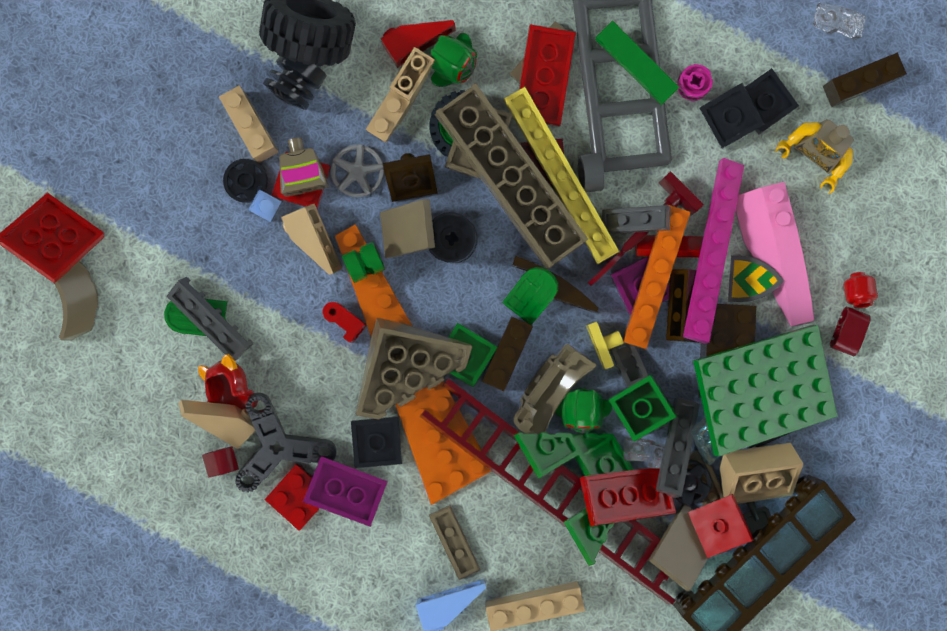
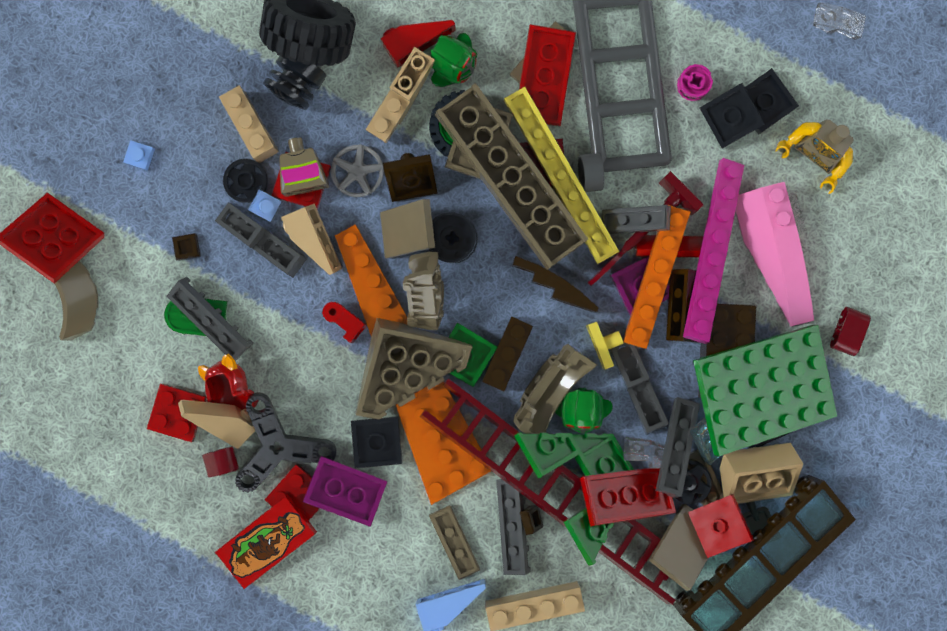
green wheel [342,241,385,283] -> none
green window [502,267,558,325] -> none
green tile [595,20,679,106] -> none
green brick [609,375,678,442] -> none
sticker [728,255,784,302] -> none
dark brown brick [823,52,907,107] -> none
red head [843,272,878,308] -> none
none -> light blue plate [123,140,155,171]
none -> red plate [147,384,207,442]
none -> dark brown tile [172,233,201,261]
none -> dark grey slope [215,202,307,278]
none -> tile [215,495,317,589]
none -> dark tan piece [403,252,444,330]
none -> dark grey hinge [496,477,531,575]
none -> dark brown tile [520,505,544,535]

